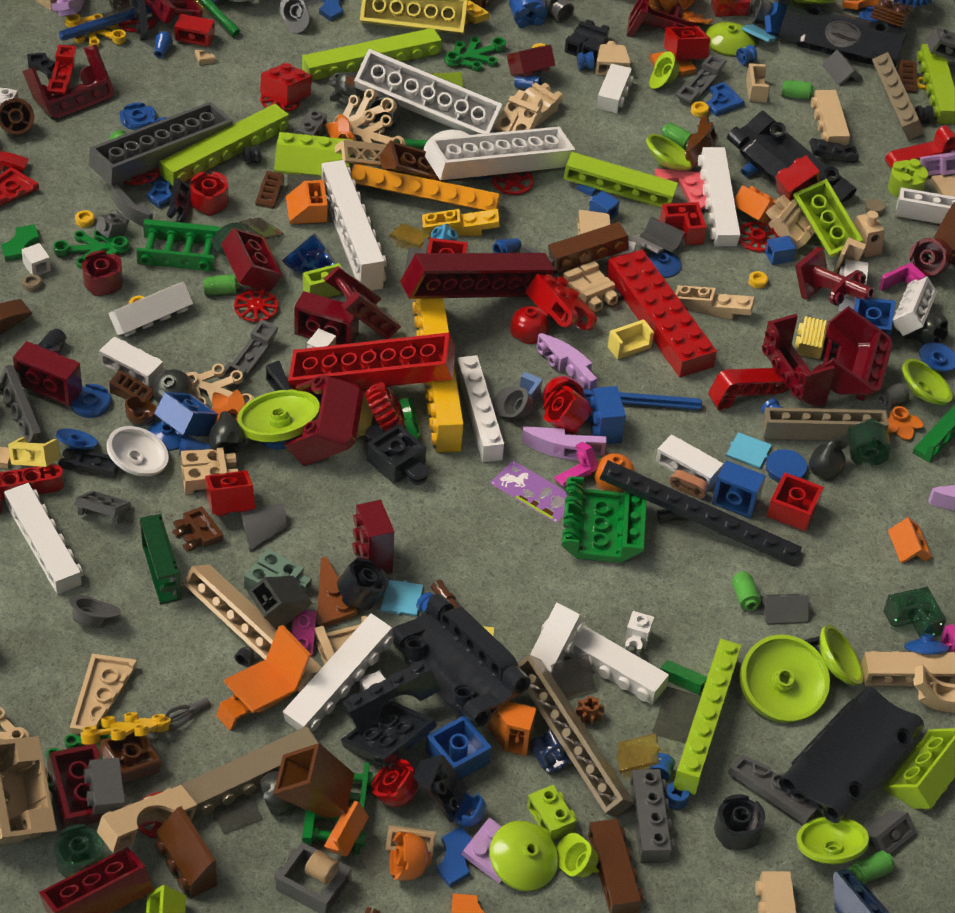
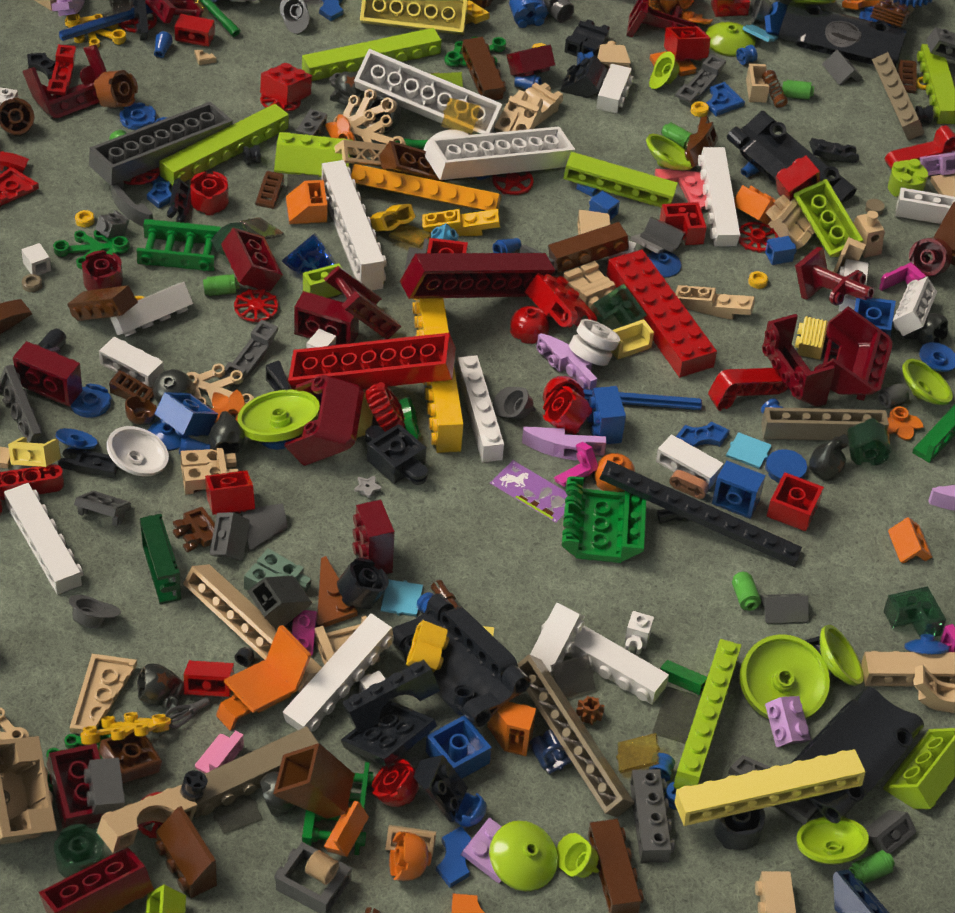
green tile [1,224,40,262] -> none
medium blue panel [520,372,543,403] -> none
lime brick [527,785,577,842] -> none
tan brick [811,90,850,146] -> none
none -> reddish brown brick [67,285,138,321]
none -> dark orange brick [94,70,138,108]
none -> pearl dark grey piece [137,663,184,711]
none -> black wheel [180,770,208,801]
none -> red brick [183,660,234,697]
none -> bright pink panel [195,730,244,773]
none -> dark grey panel [209,512,250,561]
none -> light grey plate [354,476,382,498]
none -> yellow brick [370,204,415,232]
none -> yellow brick [406,620,449,673]
none -> clear yellow piece [441,98,480,135]
none -> reddish brown brick [461,37,506,100]
none -> black slope [560,55,608,98]
none -> white wheel [569,319,620,366]
none -> clear green brick [590,284,647,327]
none -> light yellow brick [675,749,865,826]
none -> blue tile [676,422,730,448]
none -> dark orange piece [762,70,788,108]
none -> lavender bracket [765,696,811,747]

